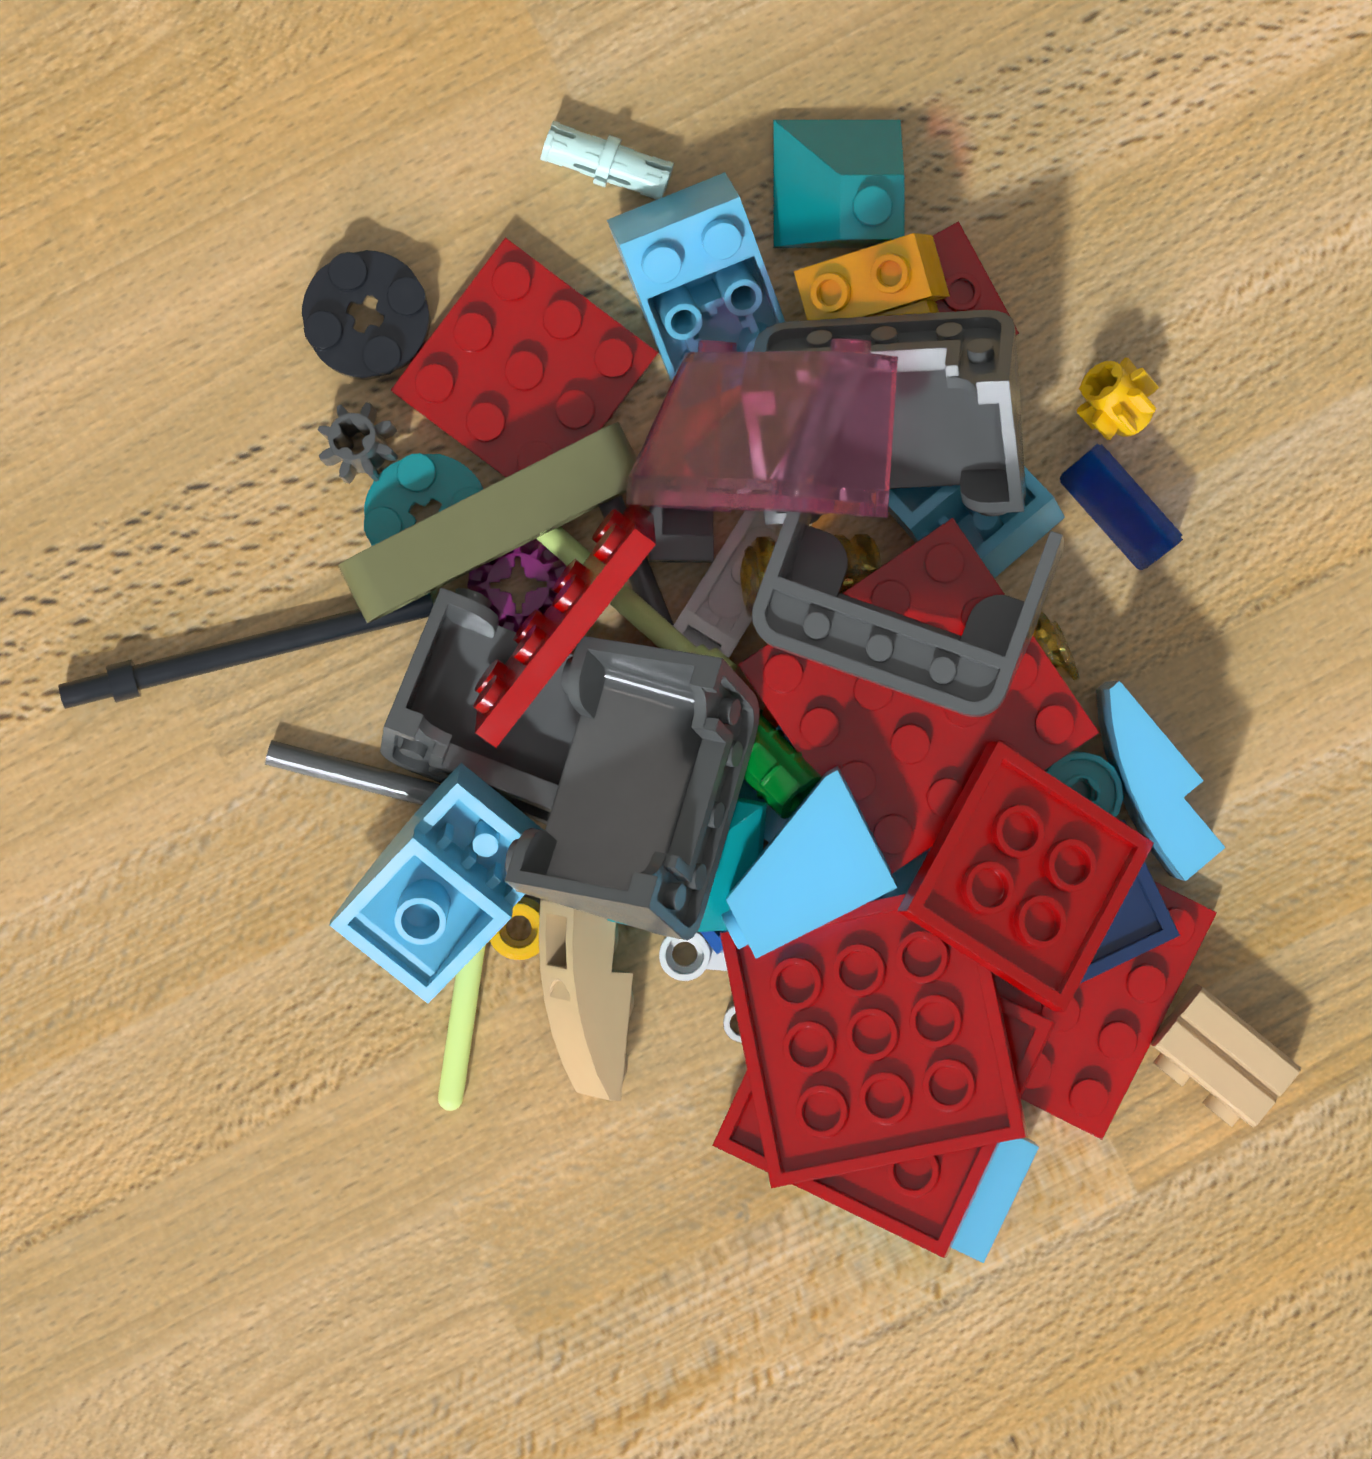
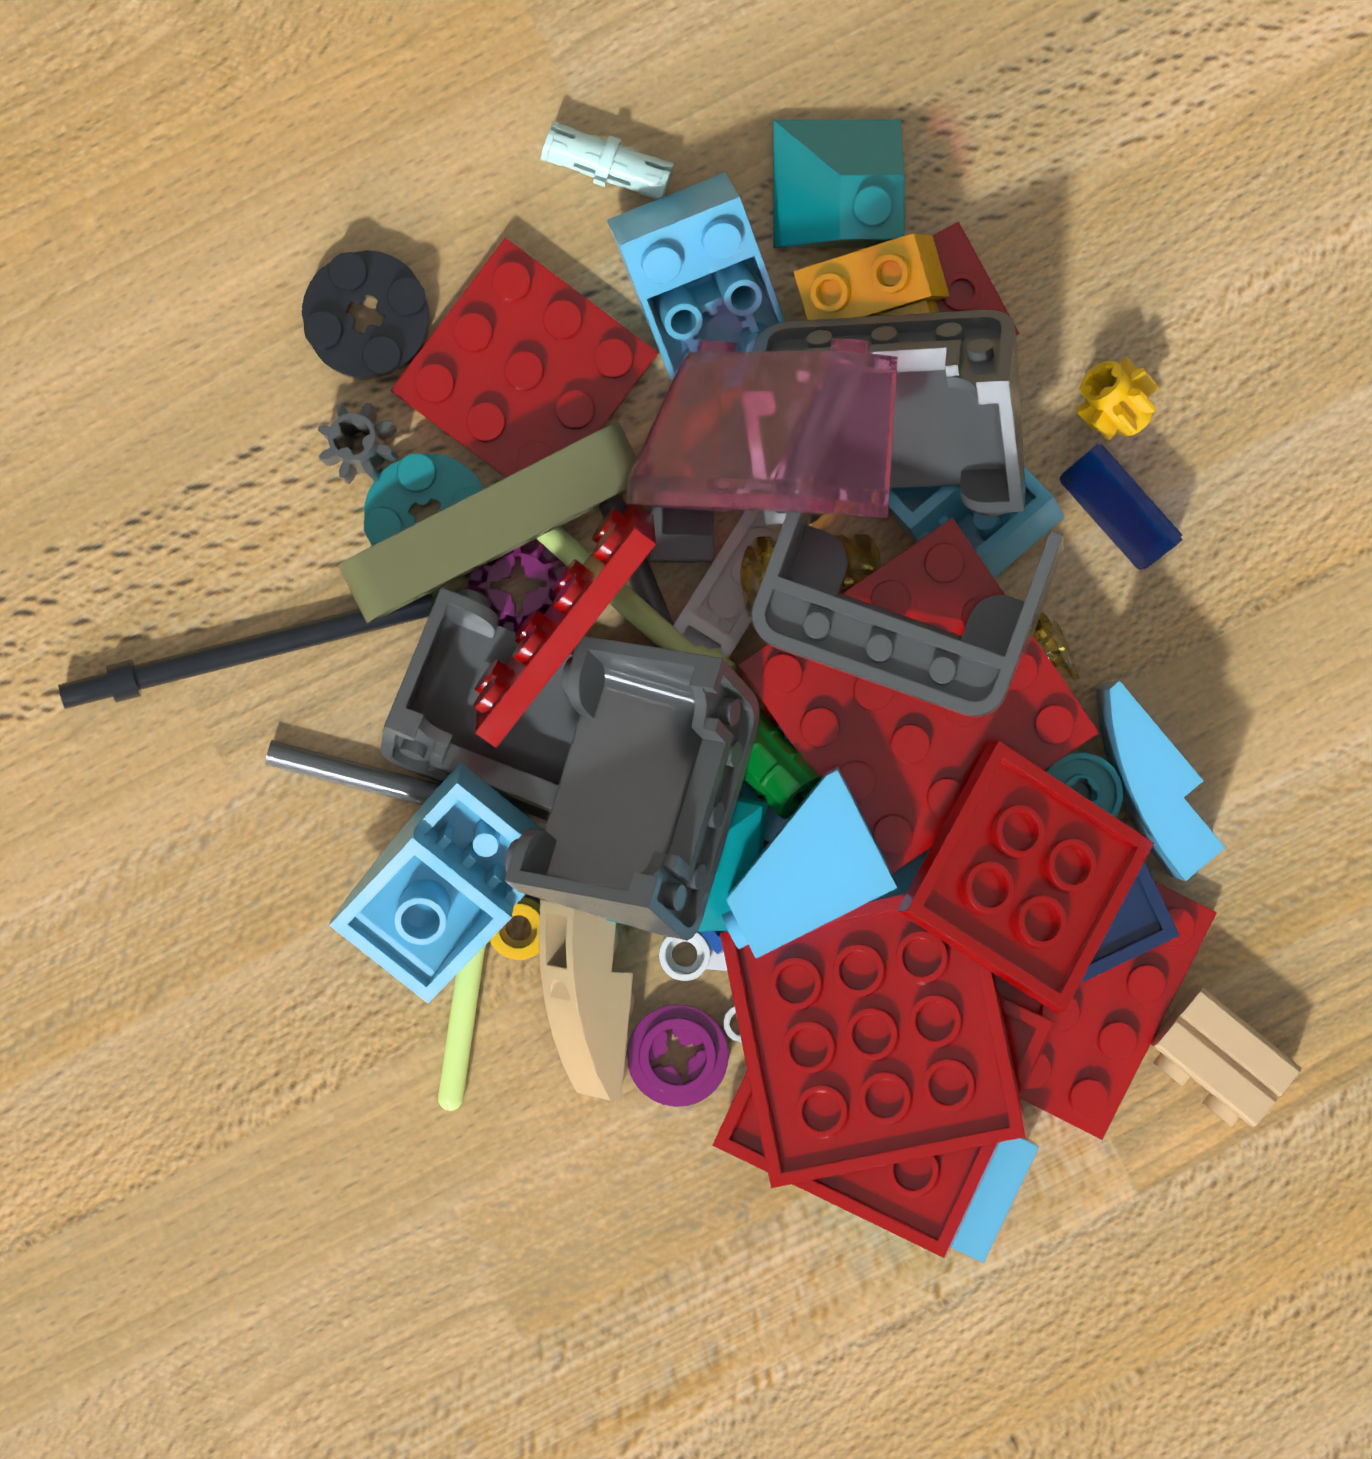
none -> magenta gear [627,1005,729,1107]

